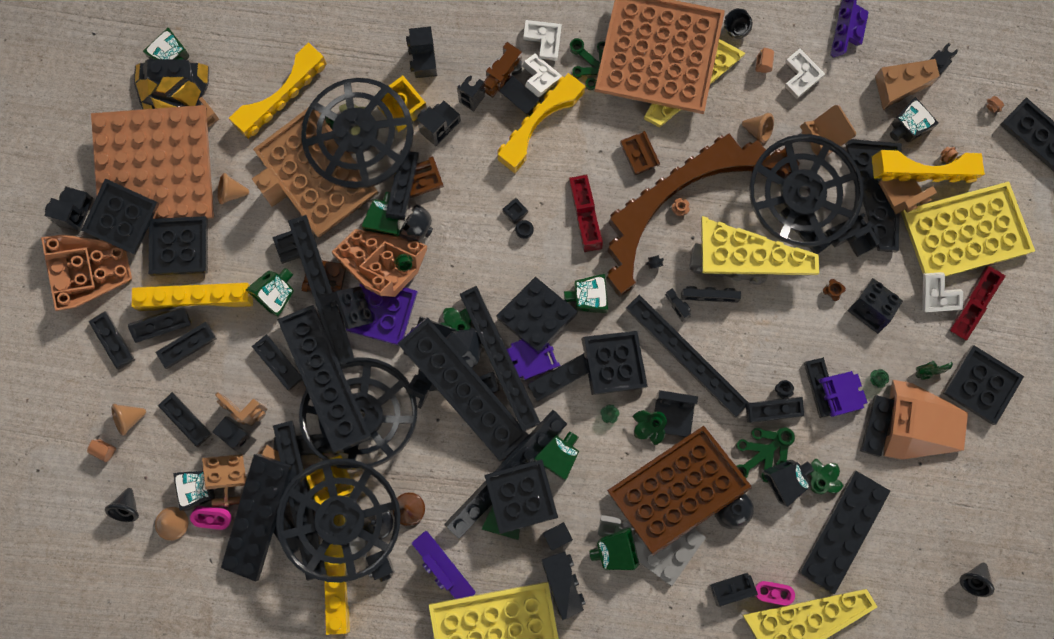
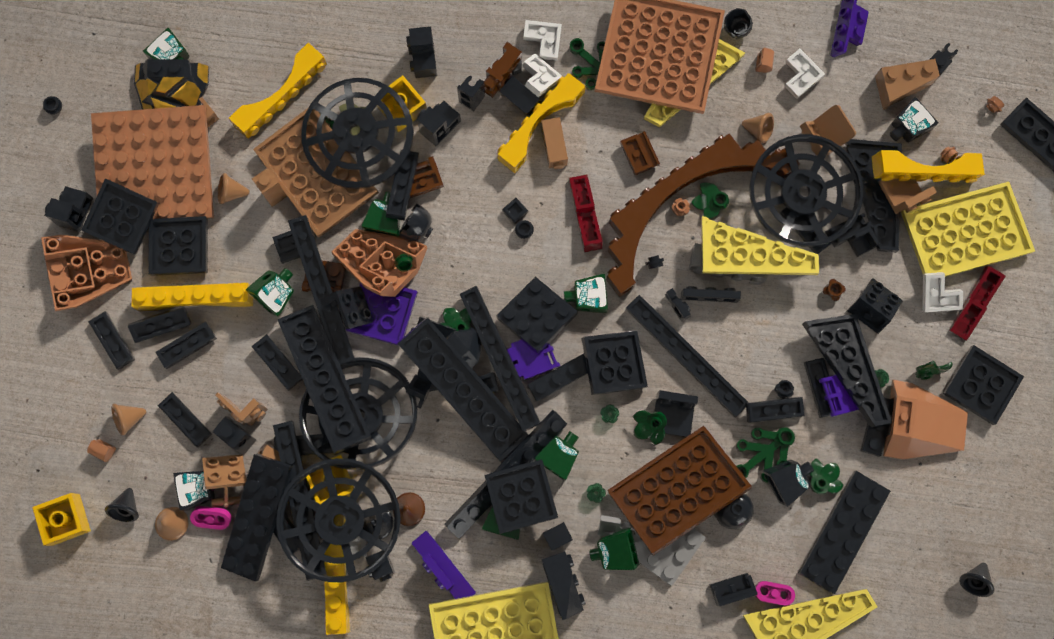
none -> yellow brick [32,493,91,546]
none -> black plate [43,96,62,115]
none -> medium nougat brick [541,117,568,169]
none -> clear green plate [587,483,606,503]
none -> dark green plate [691,182,729,218]
none -> black wing [802,314,892,428]

